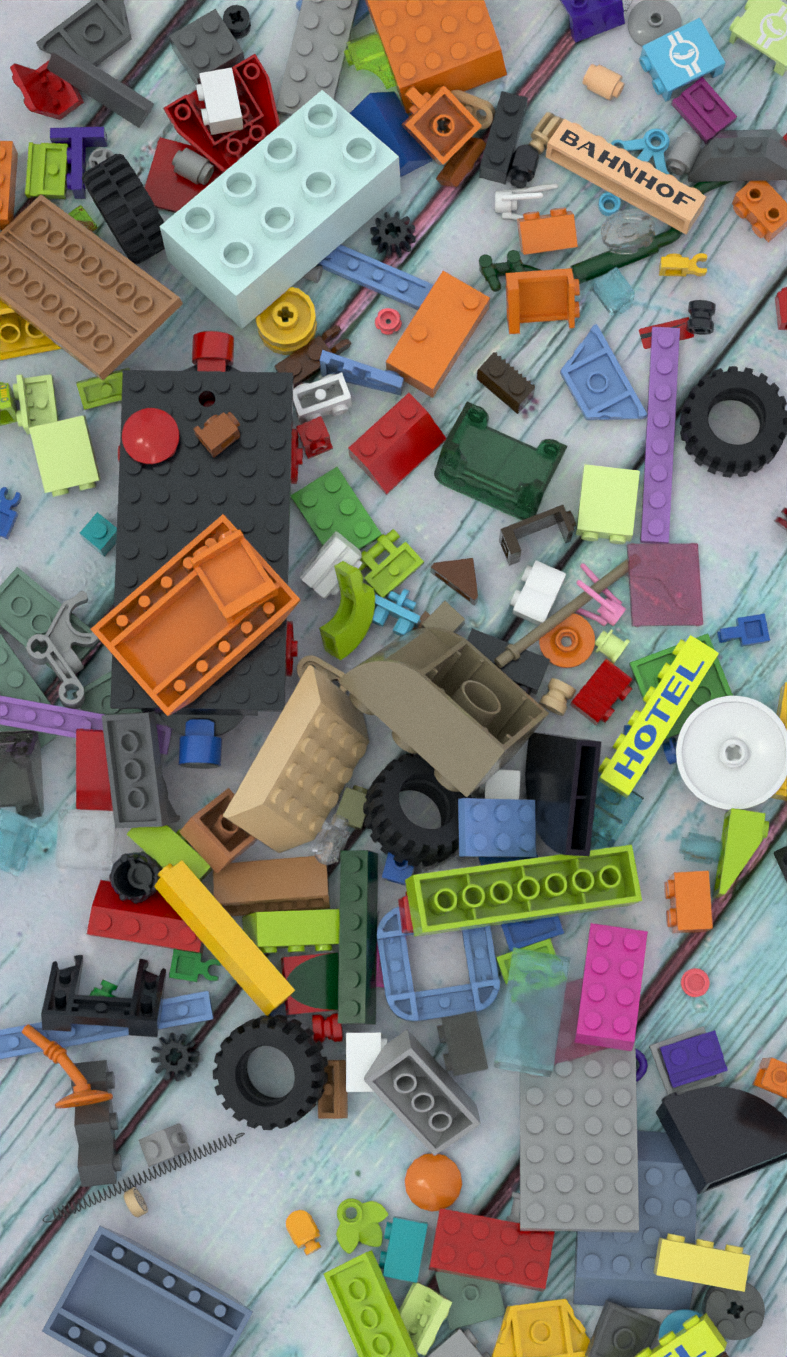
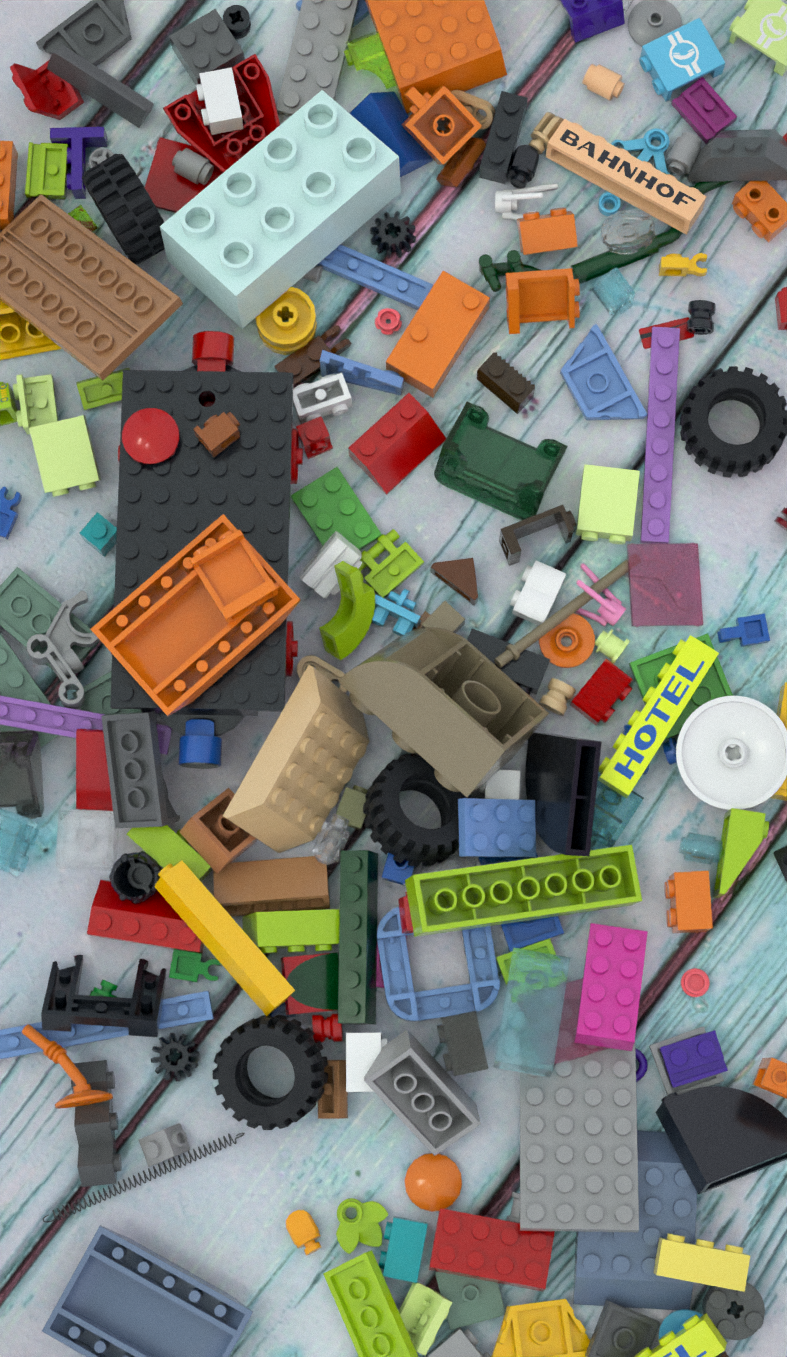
tan tile [124,1187,148,1218] -> none

